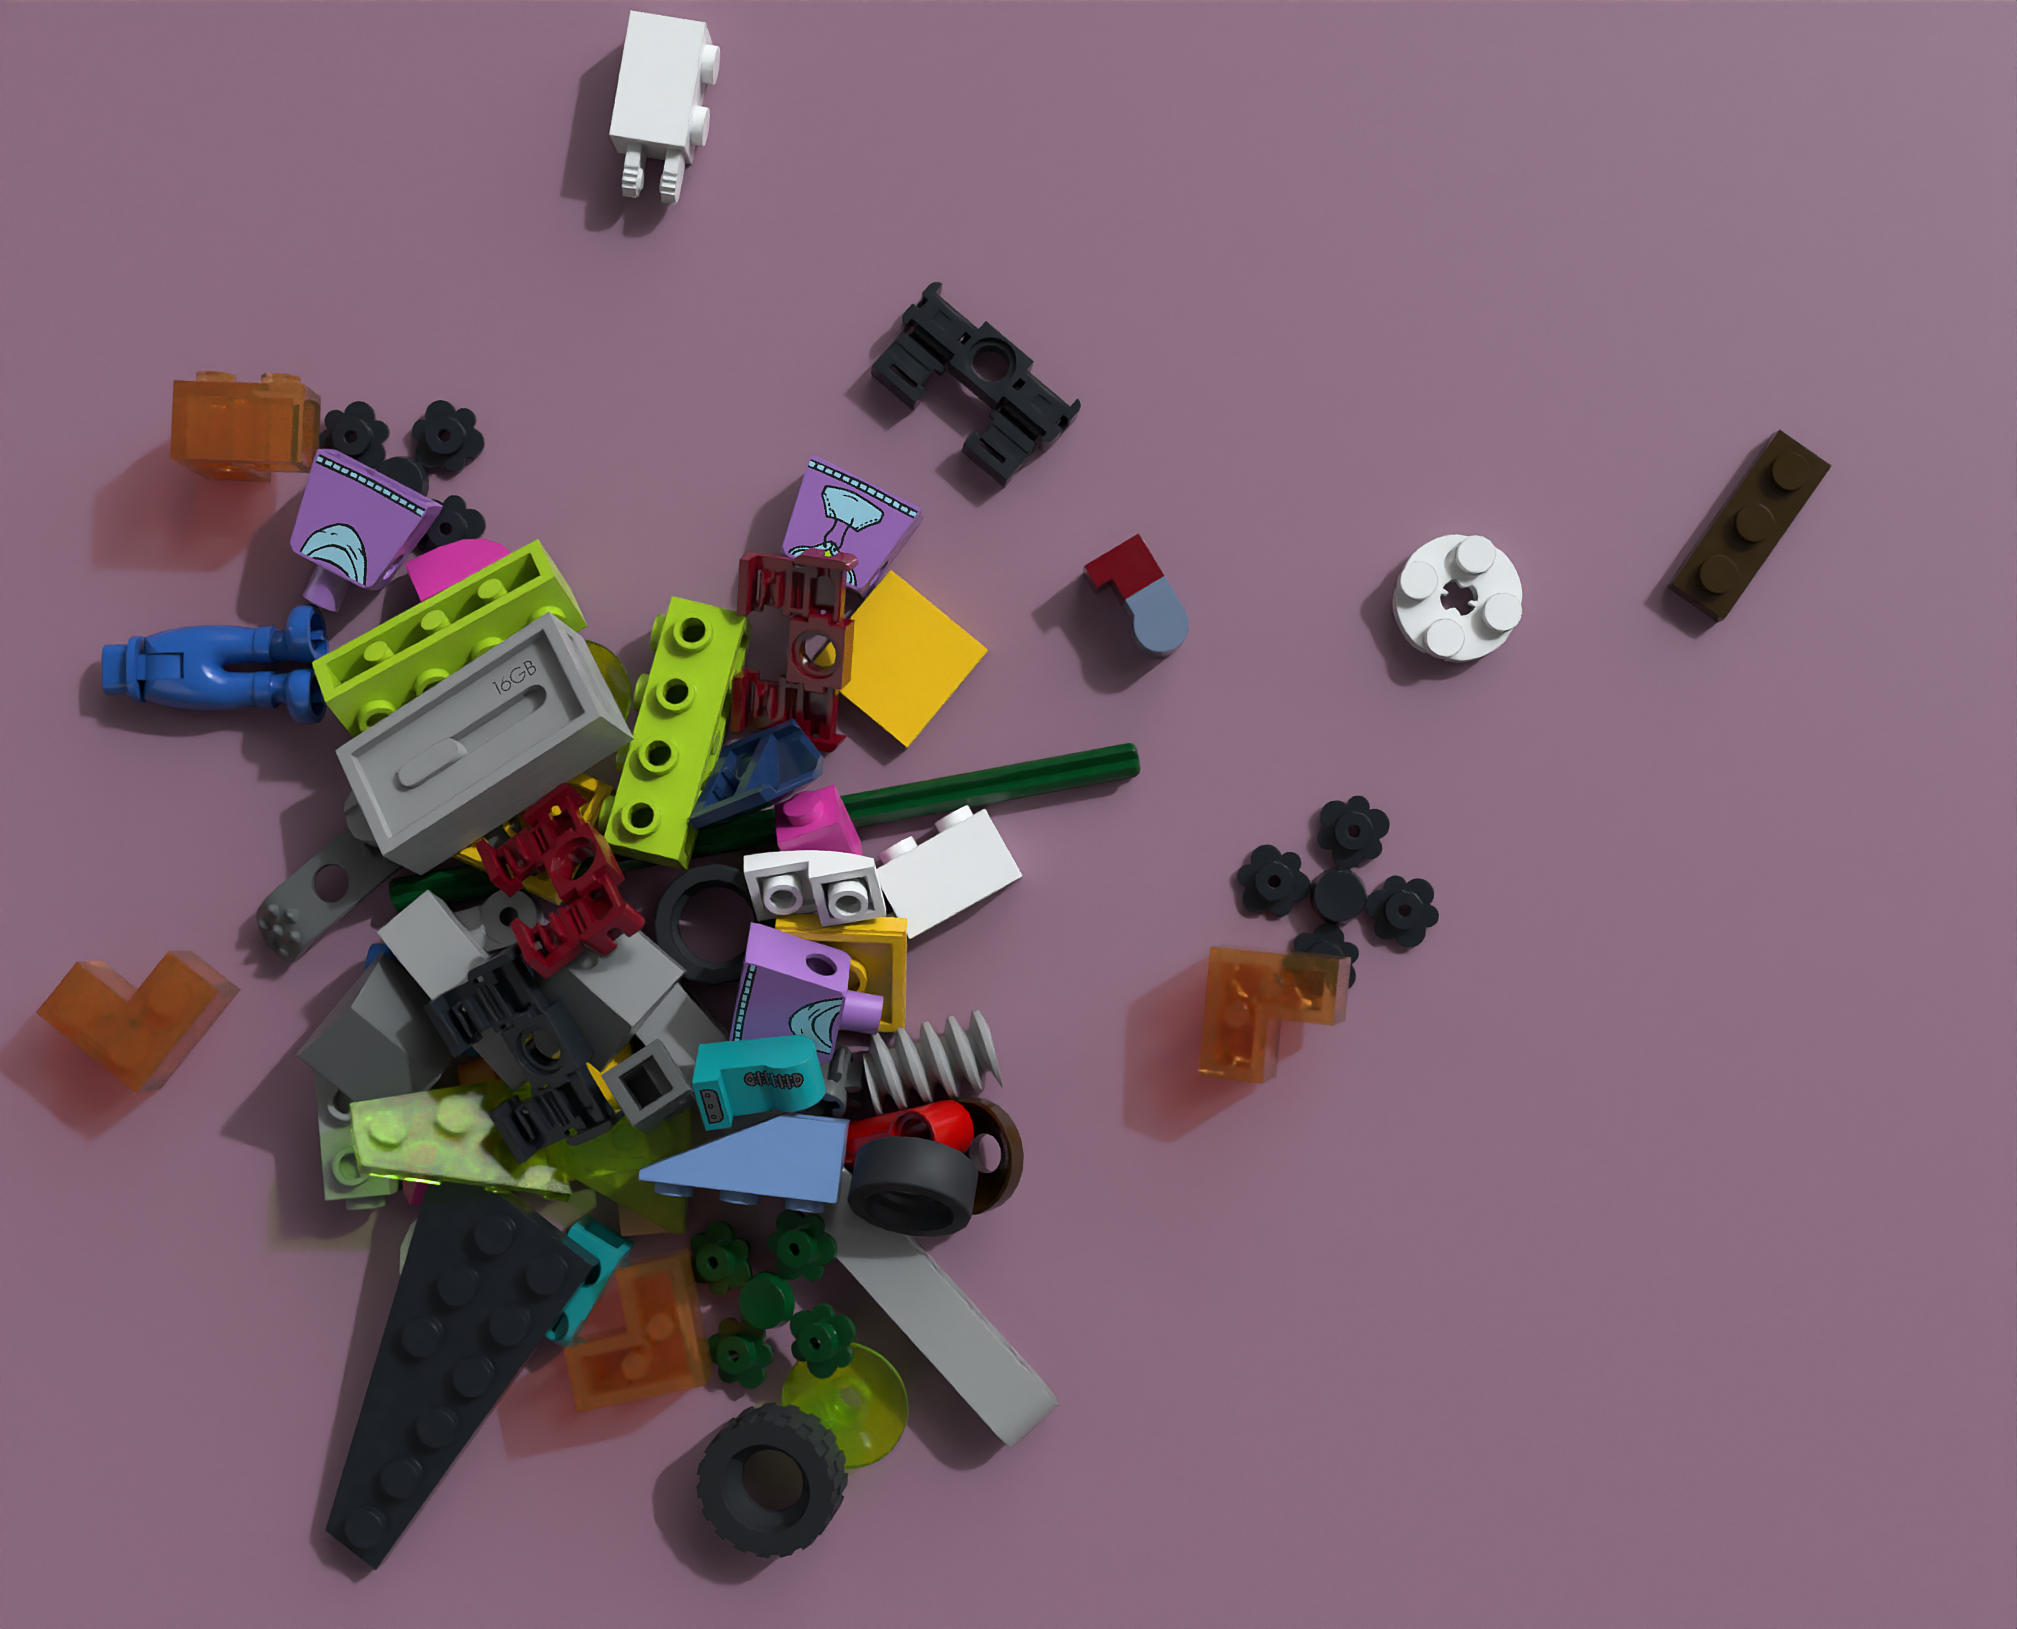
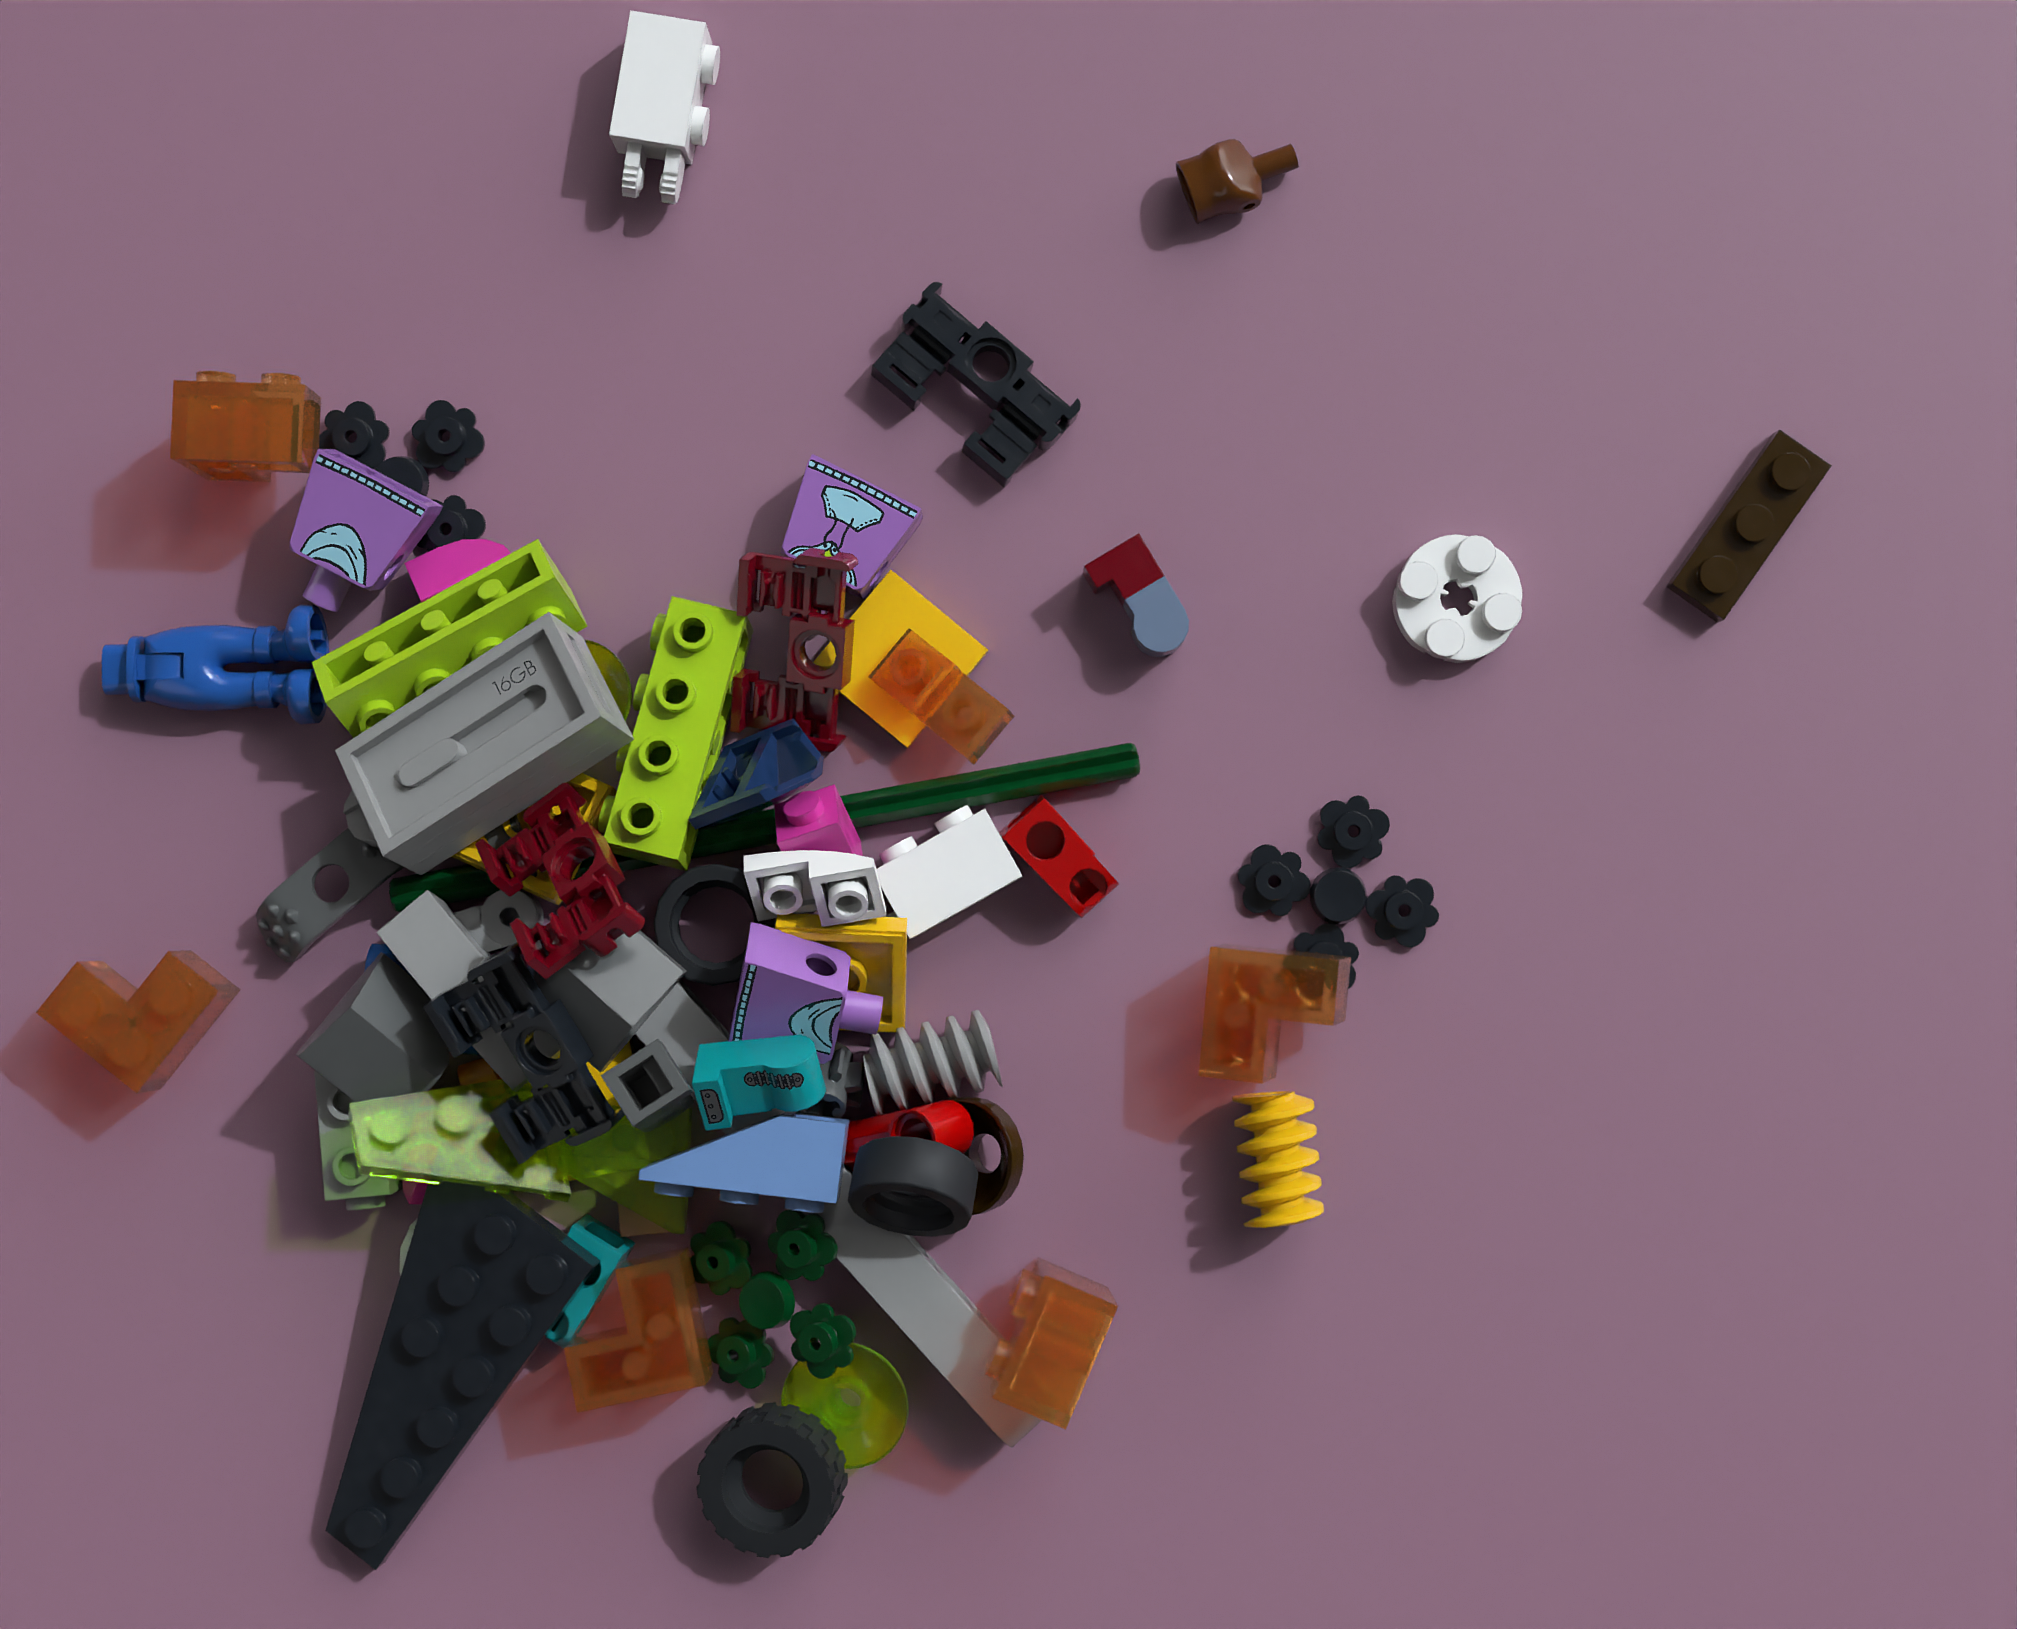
none -> clear orange slope [868,628,1015,765]
none -> clear orange brick [984,1257,1118,1430]
none -> red leg [999,795,1119,918]
none -> reddish brown piece [1176,139,1299,224]
none -> yellow piece [1232,1091,1324,1228]

